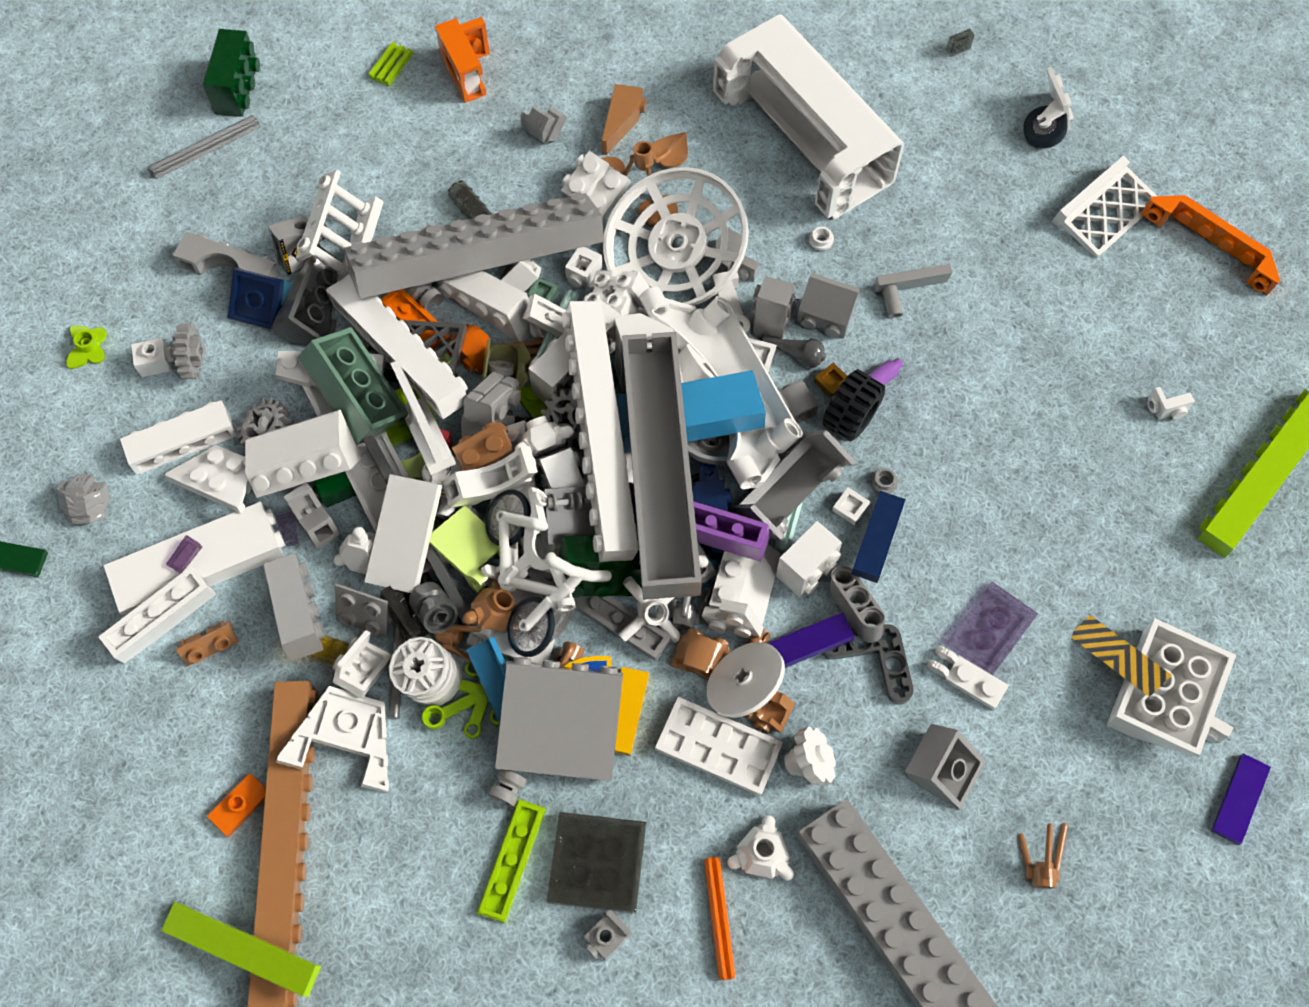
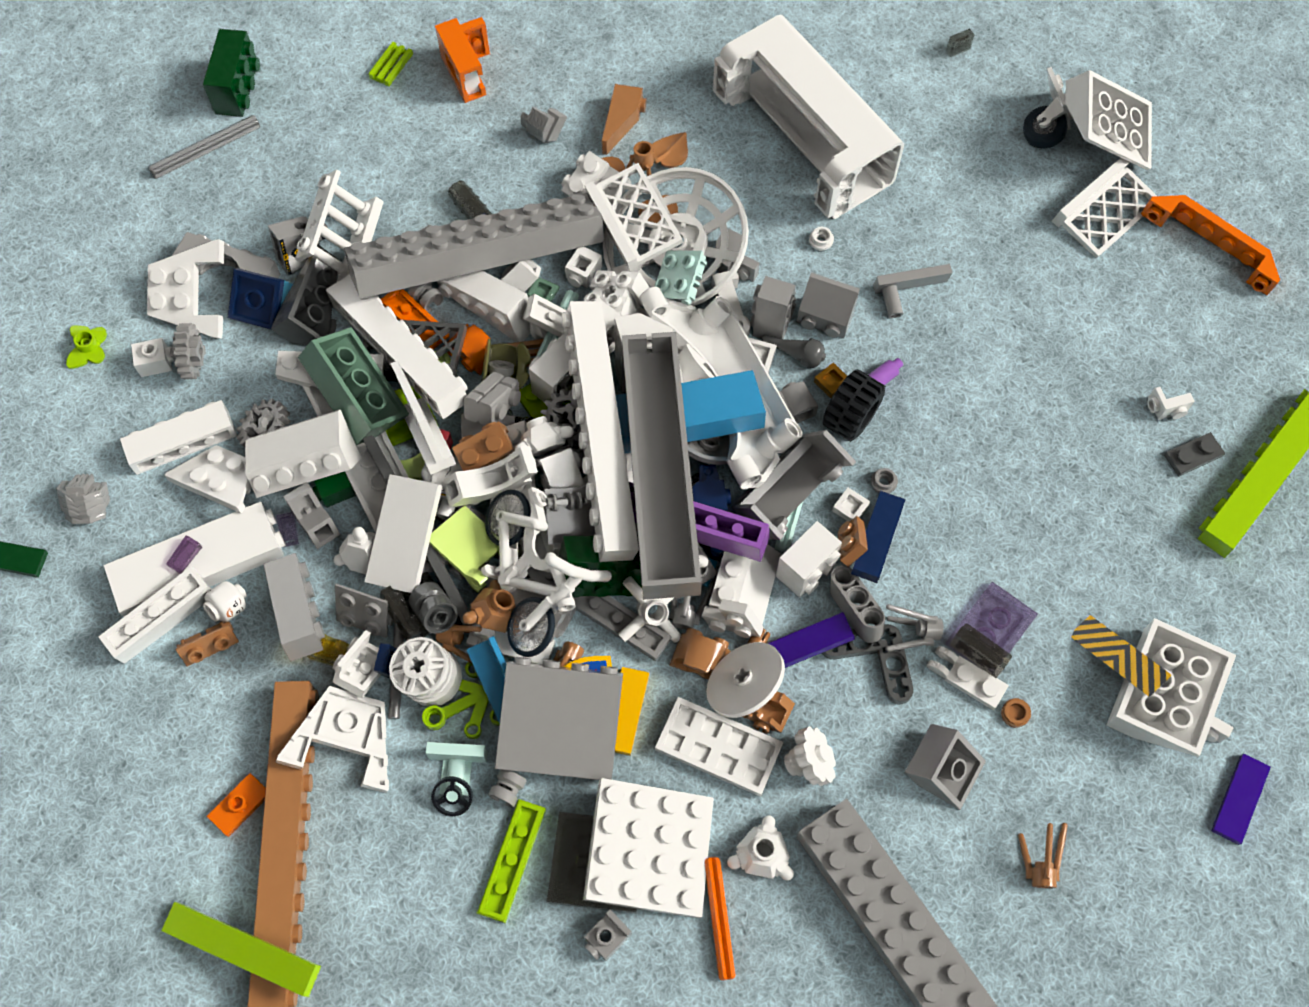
none -> white wing [147,239,224,339]
none -> white head [203,581,247,622]
none -> dark blue tile [373,643,397,678]
none -> light aqua piece [426,742,488,817]
none -> white plate [583,778,714,918]
none -> white fence [584,163,683,272]
none -> light aqua hinge [655,251,707,305]
none -> medium nougat plate [837,515,868,567]
none -> light grey plant [885,604,943,651]
none -> clear smoke bracket [949,623,1012,678]
none -> medium nougat tile [1001,698,1031,728]
none -> white slope [1065,70,1152,170]
none -> dark grey plate [1164,432,1225,477]

